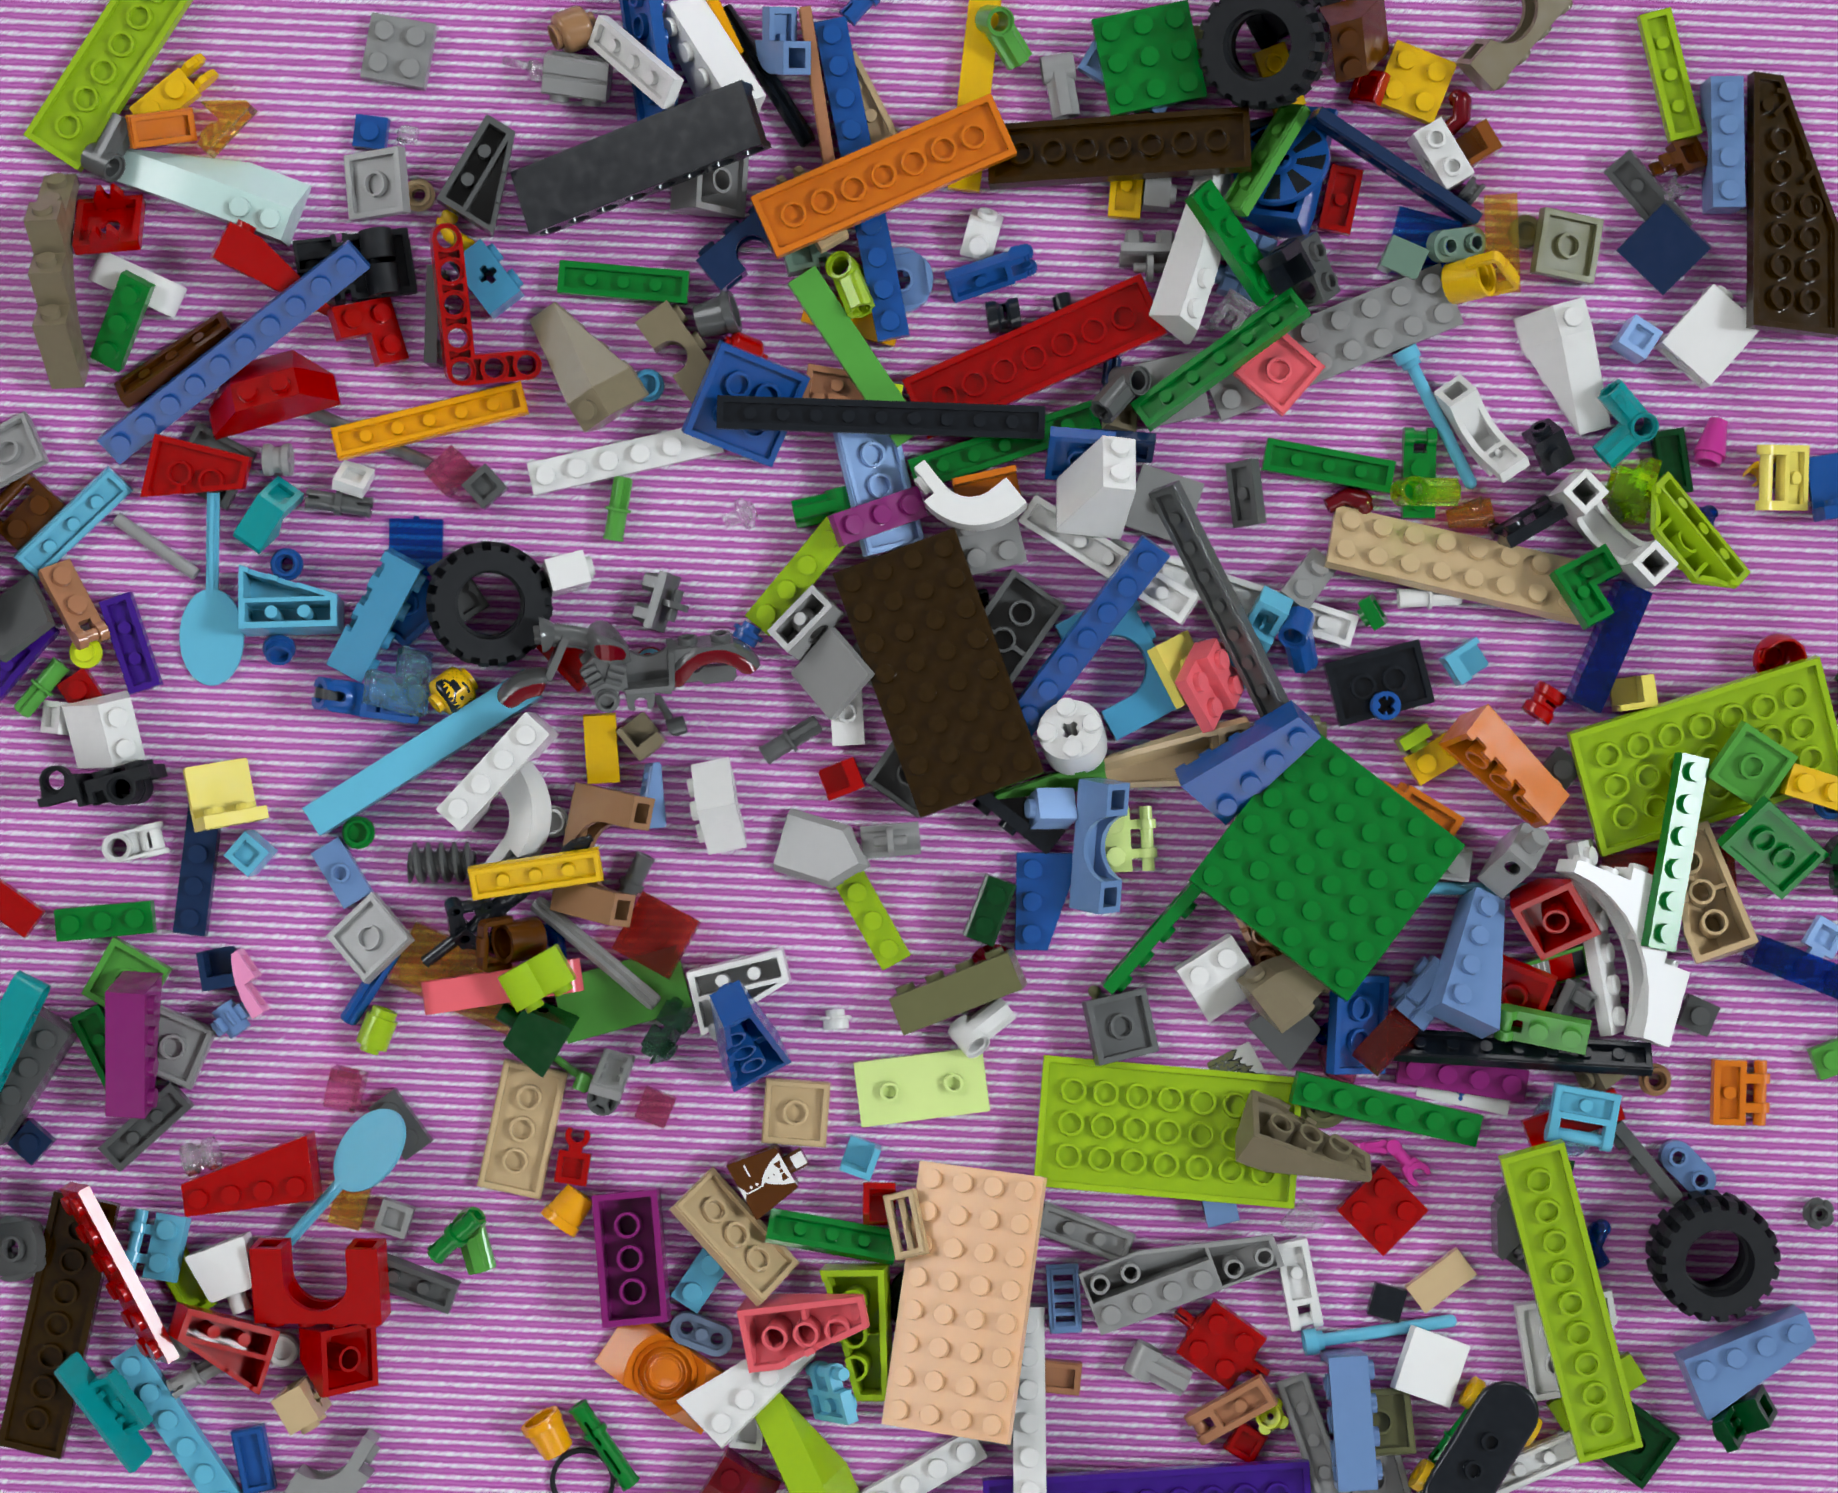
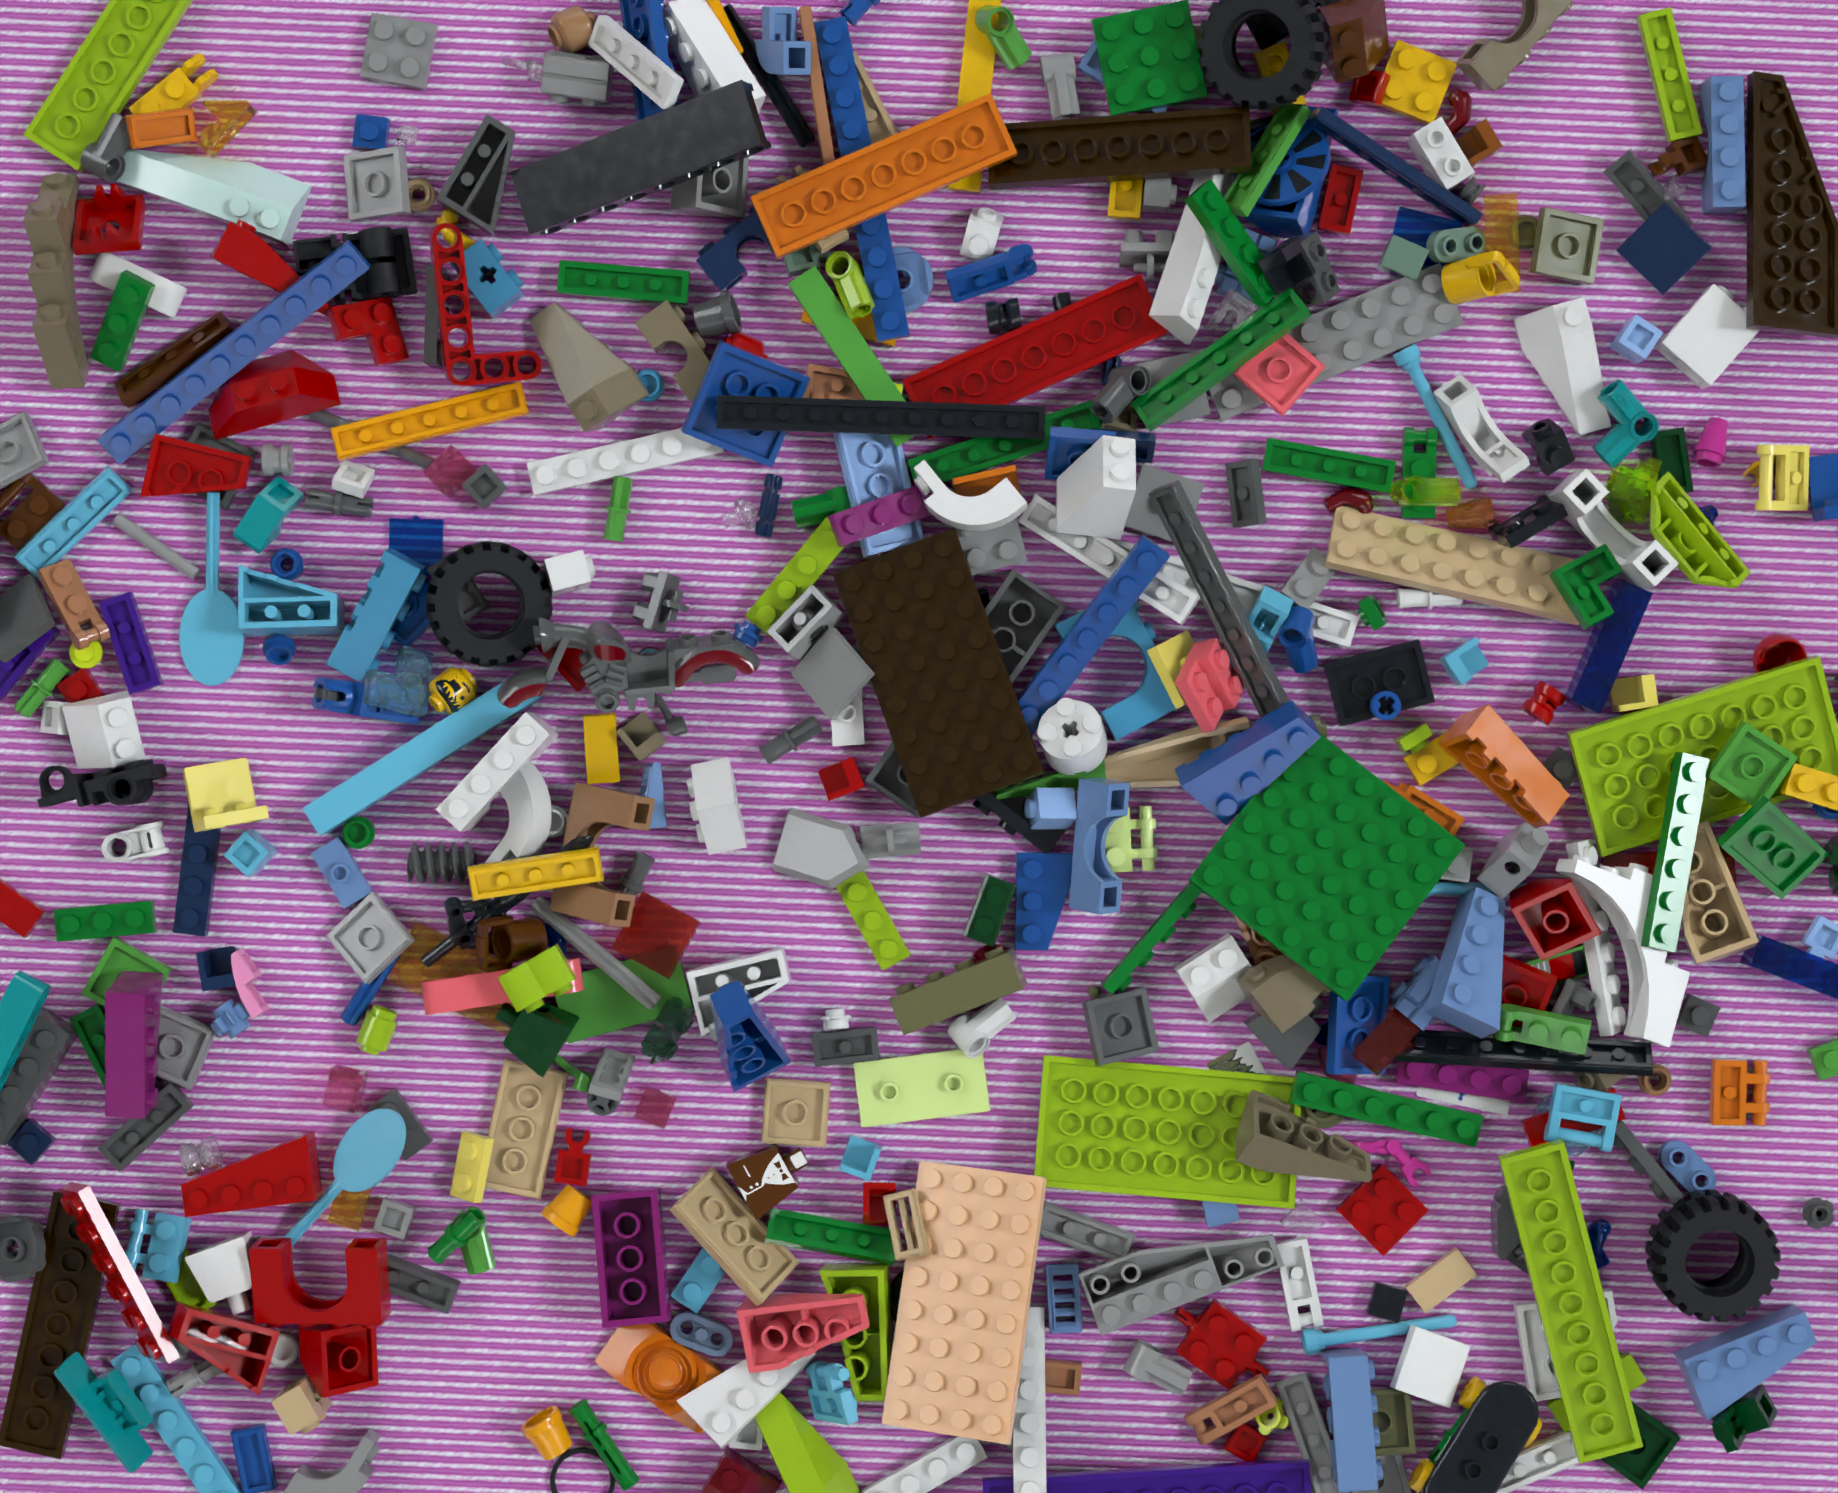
none -> light yellow plate [450,1131,494,1203]
none -> dark blue axle [755,474,783,538]
none -> dark grey plate [812,1026,880,1067]

